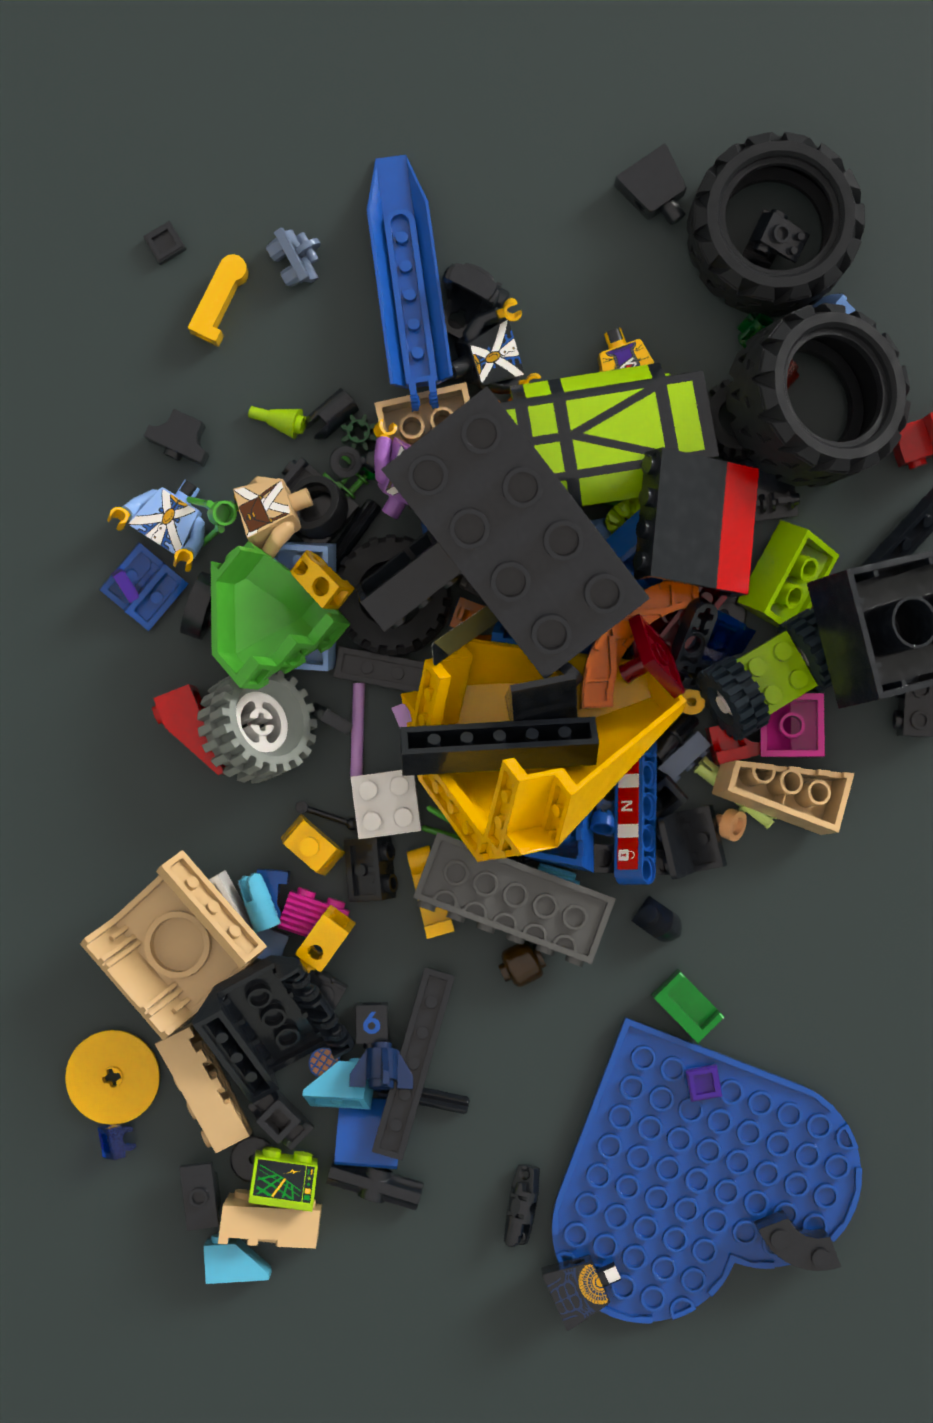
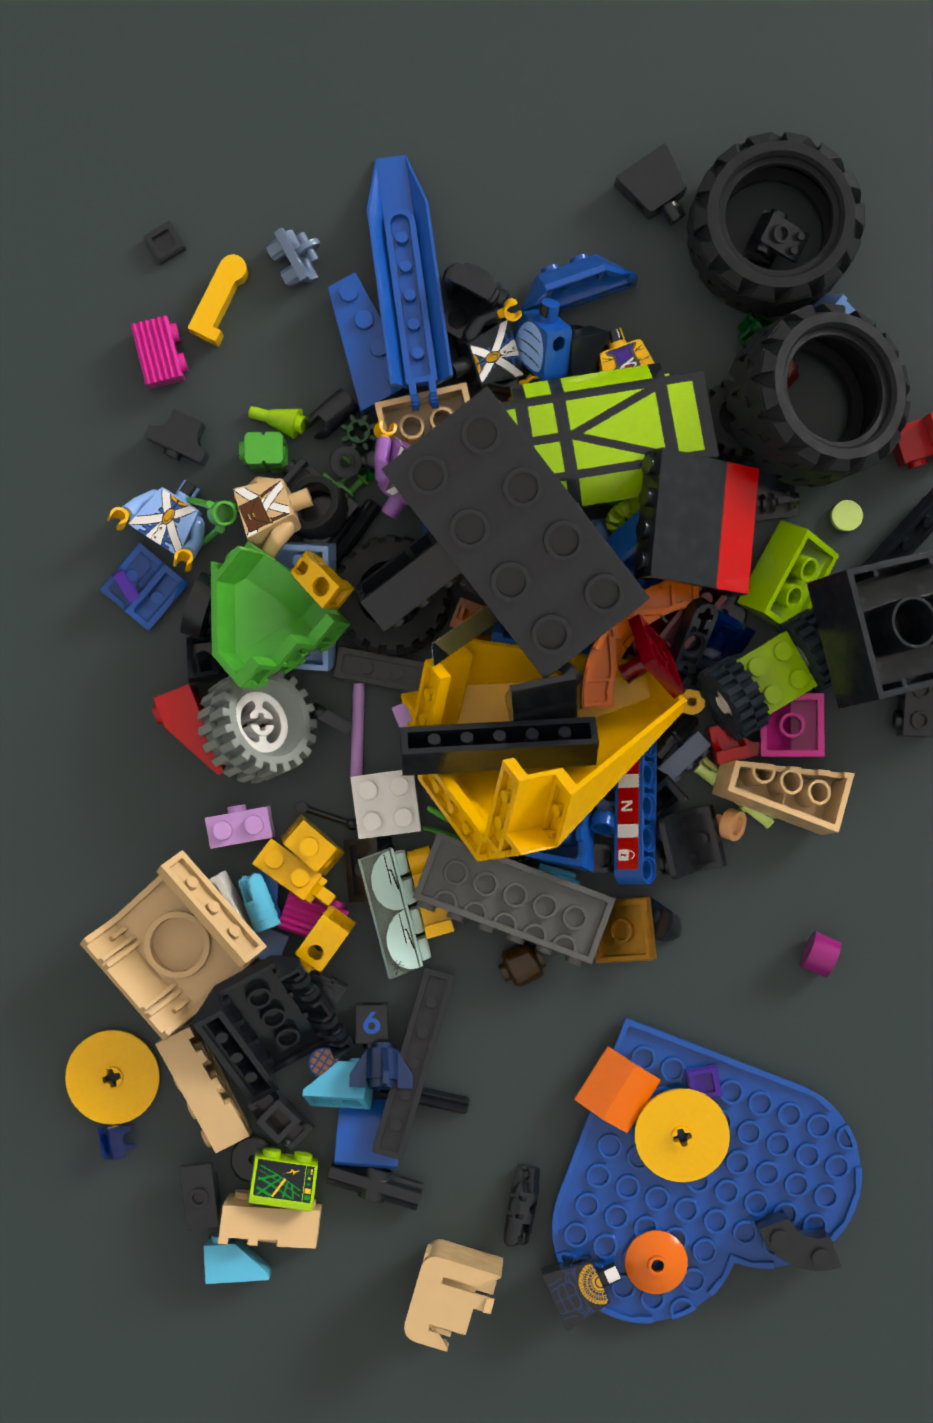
green panel [651,969,724,1043] -> none
none -> dark pink brick [131,316,188,389]
none -> black slope [186,633,229,685]
none -> lavender brick [205,804,276,849]
none -> bright green brick [239,432,288,473]
none -> yellow hinge [252,838,336,907]
none -> blue wedge [328,272,410,416]
none -> light aqua windscreen [358,848,432,979]
none -> tan piece [404,1239,503,1352]
none -> blue torso [513,298,572,381]
none -> blue wedge [517,253,638,322]
none -> black brick [568,325,609,376]
none -> orange slope [574,1045,661,1134]
none -> pearl gold tile [595,896,657,963]
none -> orange dish [625,1230,688,1294]
none -> yellow piece [635,1088,730,1182]
none -> magenta piece [800,931,842,978]
none -> yellowish green tile [830,500,863,532]

